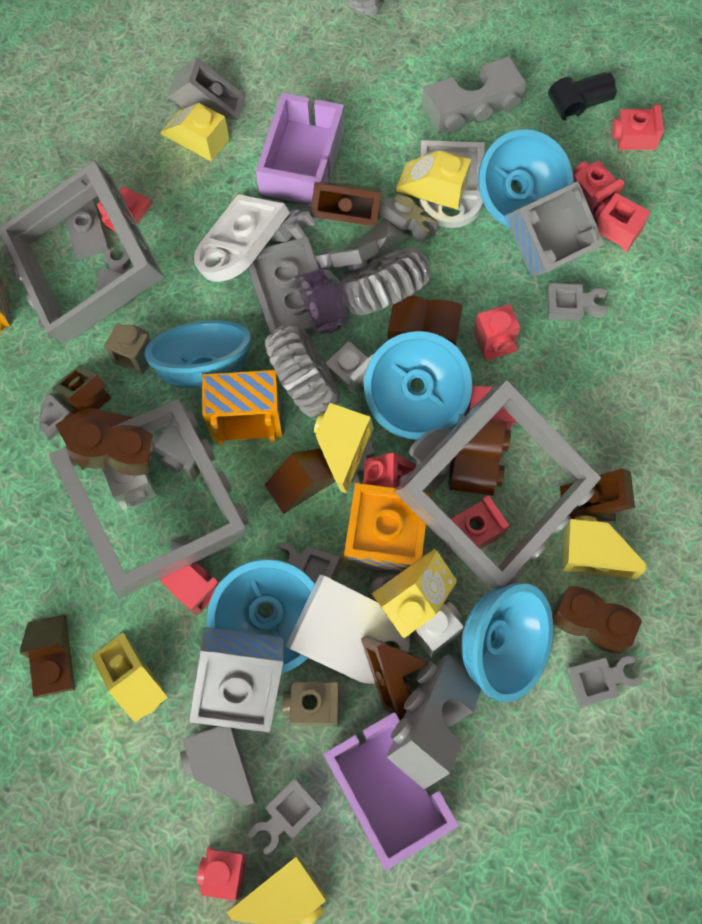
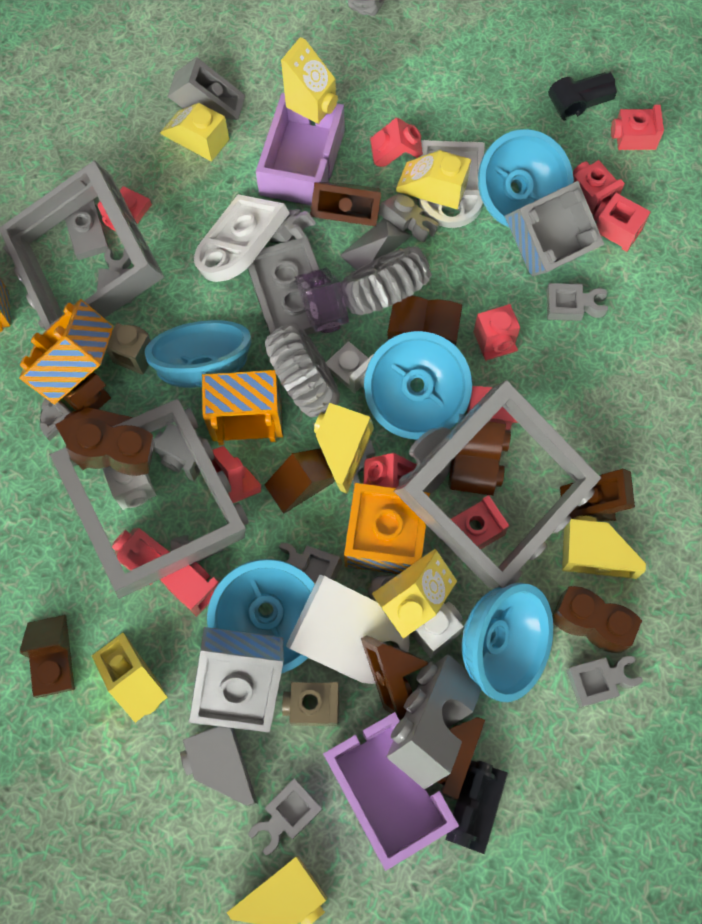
coral brick [197,848,248,900] -> none
light grey plate [315,240,379,270] -> none
light grey arch [423,56,526,134] -> none
none -> light orange container [19,299,114,405]
none -> coral bracket [112,528,170,585]
none -> coral bracket [211,446,261,503]
none -> light yellow slope [281,37,338,124]
none -> coral bracket [370,117,423,167]
none -> reddish brown slope [437,717,485,800]
none -> black hinge [445,760,508,854]

